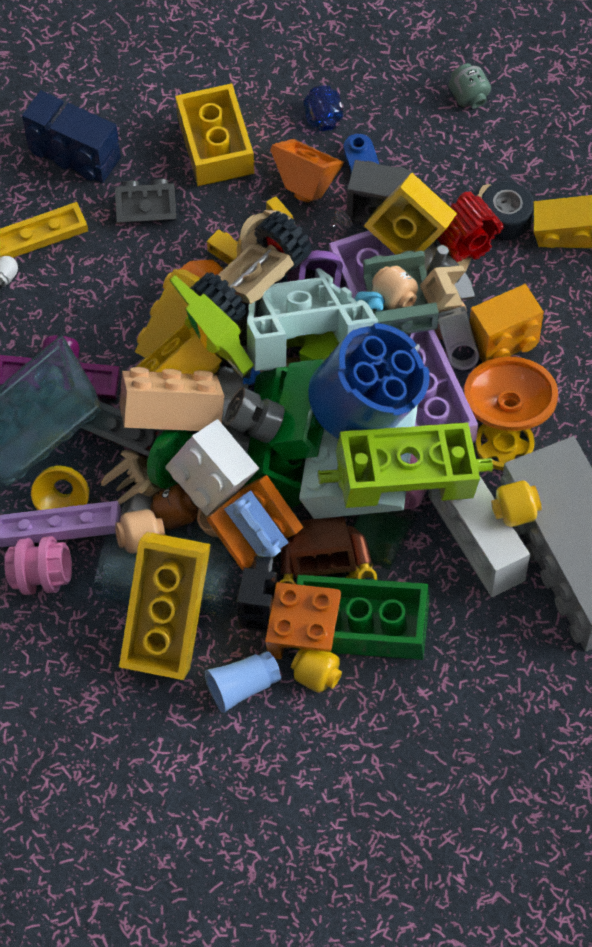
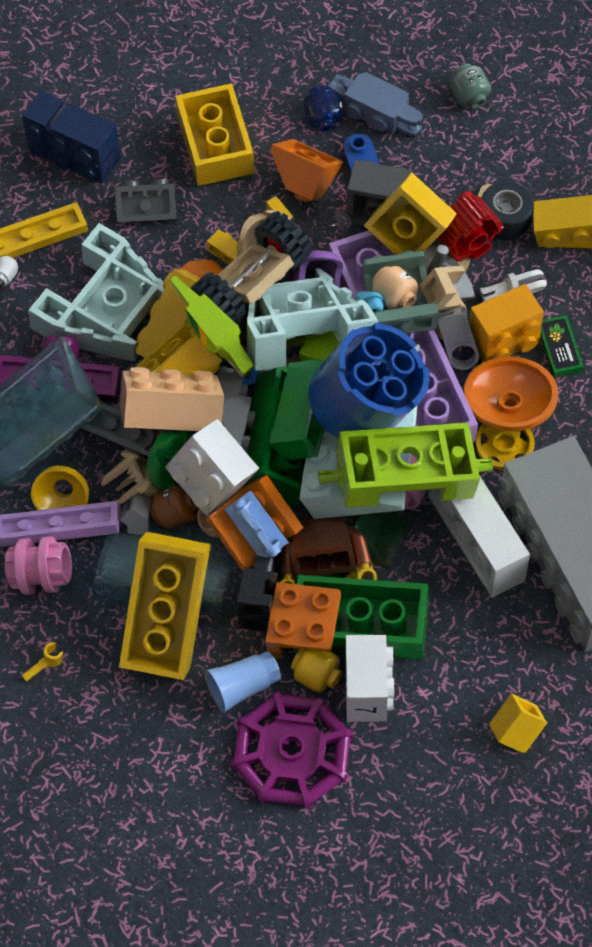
light nougat head [115,509,165,554] -> none
dark grey wheel [224,387,285,444] -> none
yellow head [491,480,542,527] -> none
none -> yellow hand [21,642,63,682]
none -> light aqua wedge [29,223,164,362]
none -> magenta plate [230,691,353,809]
none -> sand blue hinge [328,72,423,138]
none -> white brick [346,635,394,722]
none -> white arm [480,270,547,302]
none -> yellow panel [490,693,547,753]
none -> tile [540,315,584,378]

